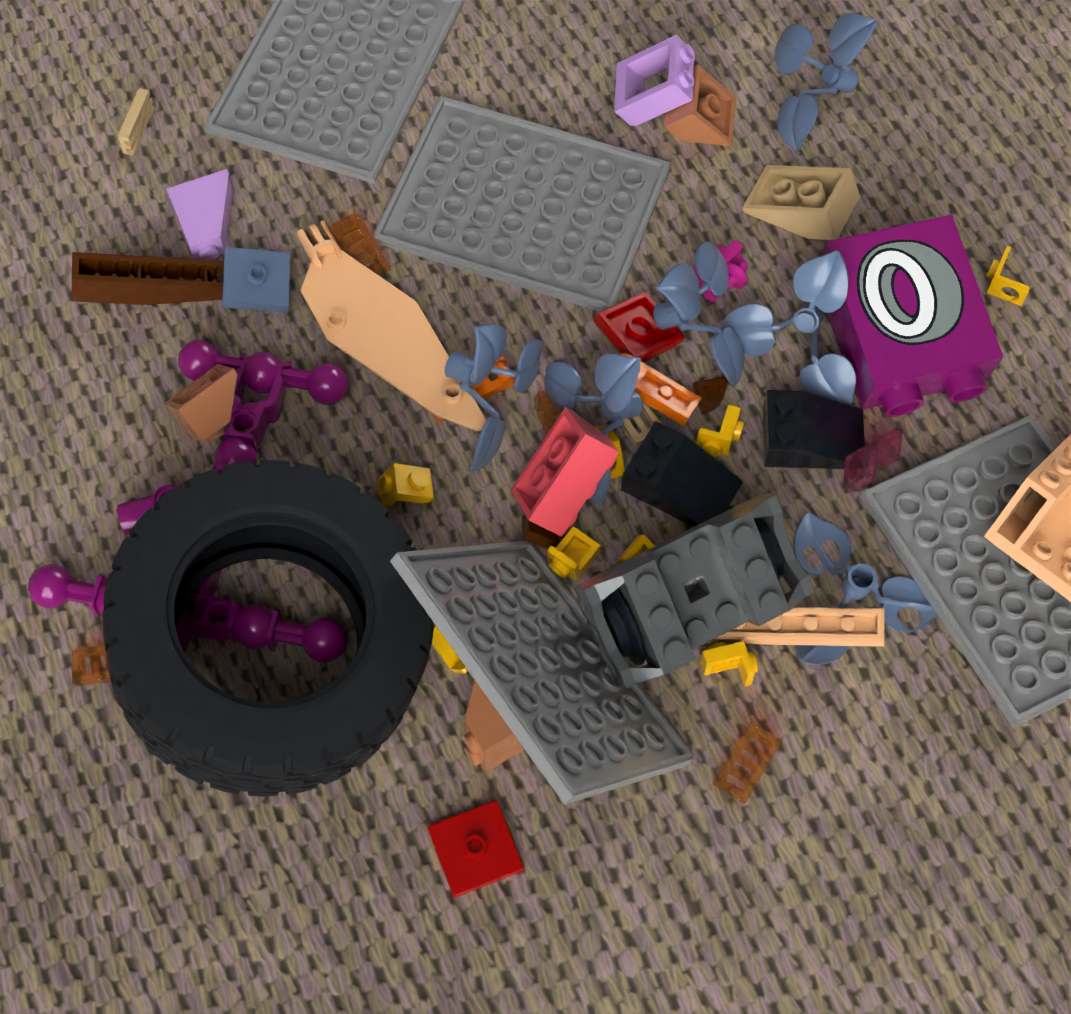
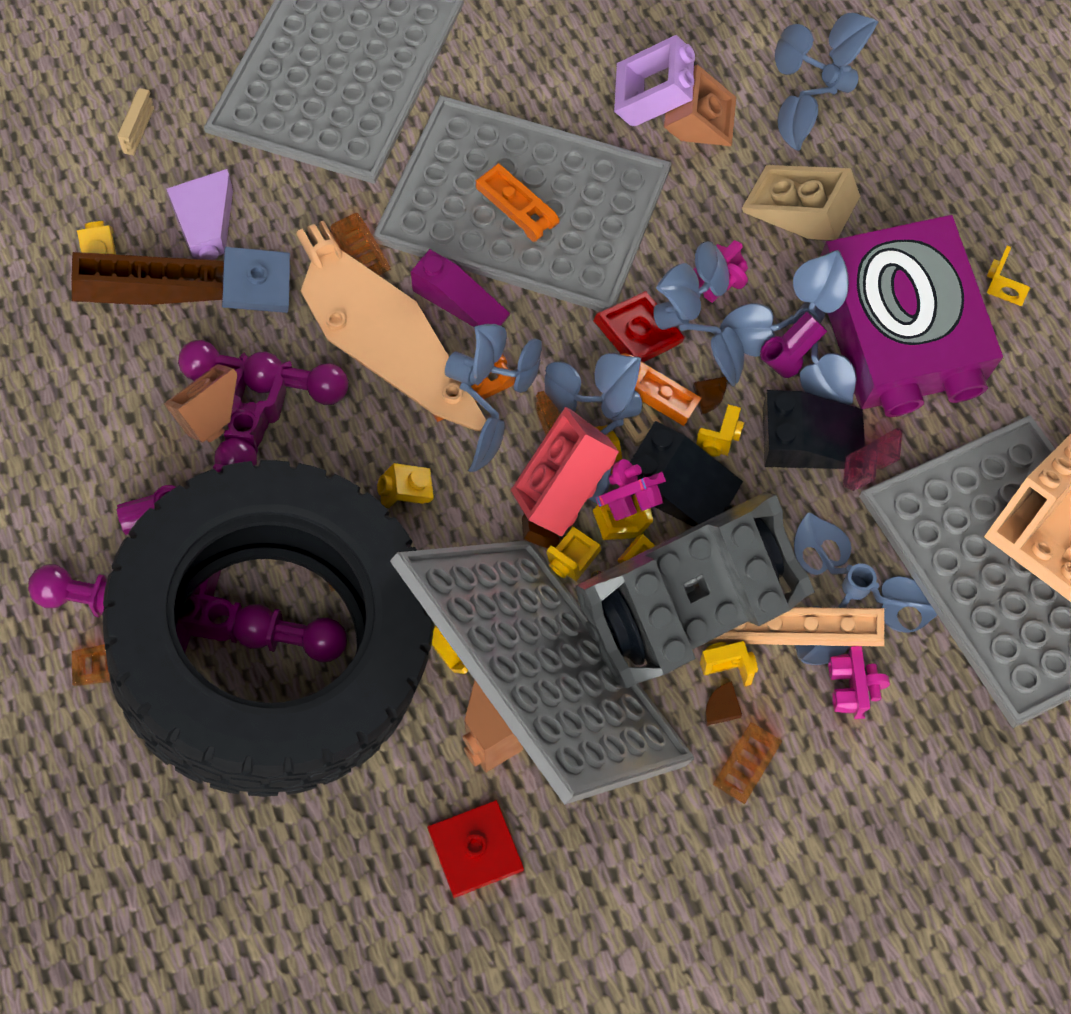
none -> yellow bracket [77,221,116,254]
none -> magenta slope [411,249,510,327]
none -> orange plate [476,163,560,242]
none -> yellow bracket [593,494,653,540]
none -> dark pink hips [595,459,666,521]
none -> reddish brown tile [705,681,742,726]
none -> magenta piece [760,312,827,378]
none -> dark pink hips [828,646,890,719]

